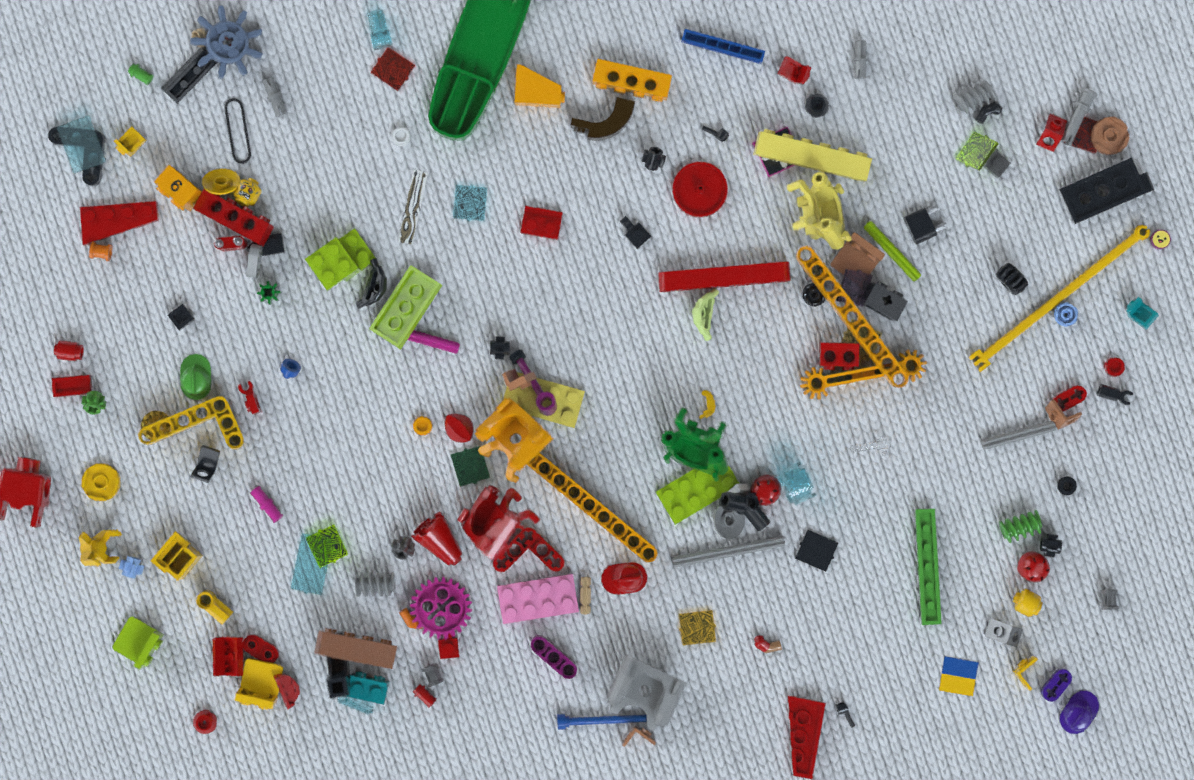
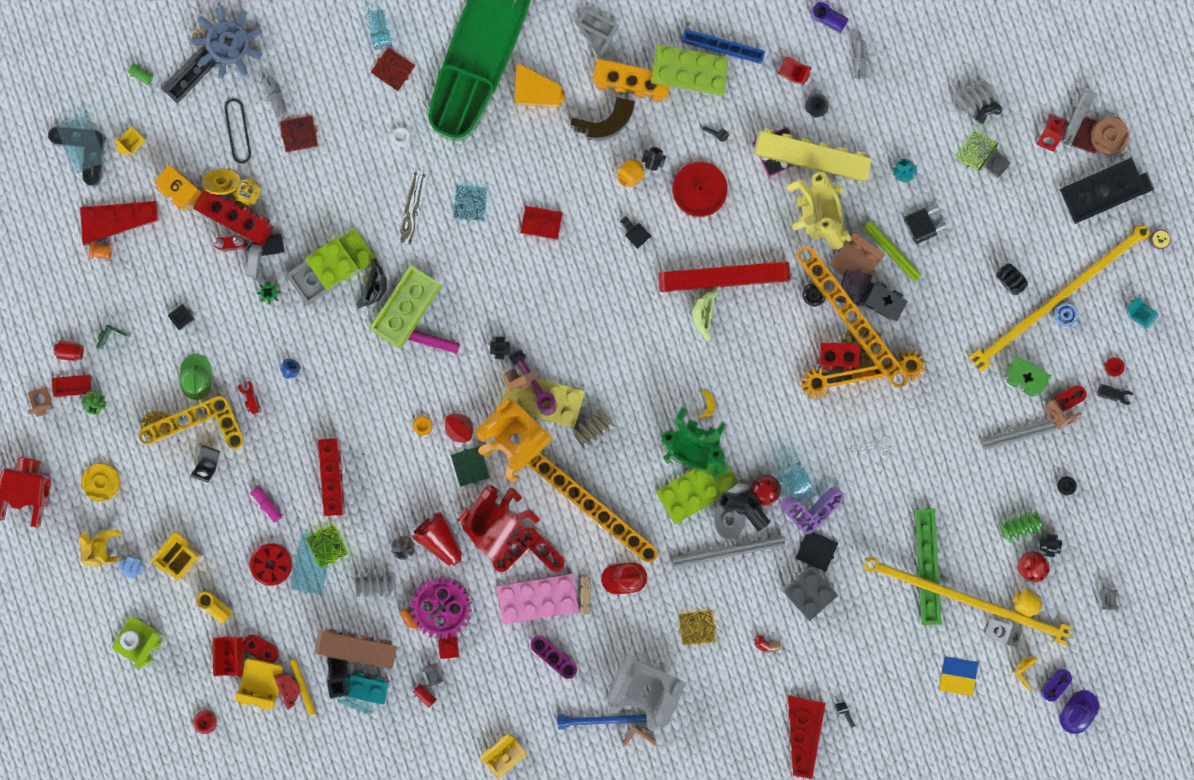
none -> nougat bracket [27,387,53,417]
none -> clear green bracket [96,324,131,349]
none -> white tile [120,630,141,650]
none -> red wheel [250,543,293,586]
none -> clear red piece [280,115,319,153]
none -> light grey plate [286,261,339,306]
none -> yellow bar [290,659,316,716]
none -> red brick [318,438,346,516]
none -> yellow bracket [480,733,528,779]
none -> dark tan piece [572,409,615,449]
none -> light grey wing [576,8,619,59]
none -> light orange head [616,159,645,188]
none -> lime plate [651,44,729,96]
none -> medium lavender beam [781,487,844,534]
none -> dark grey brick [782,565,839,621]
none -> dark purple piece [810,2,849,34]
none -> yellow hinge [862,556,1073,646]
none -> teal gear [892,158,917,182]
none -> bright green brick [1003,356,1051,397]

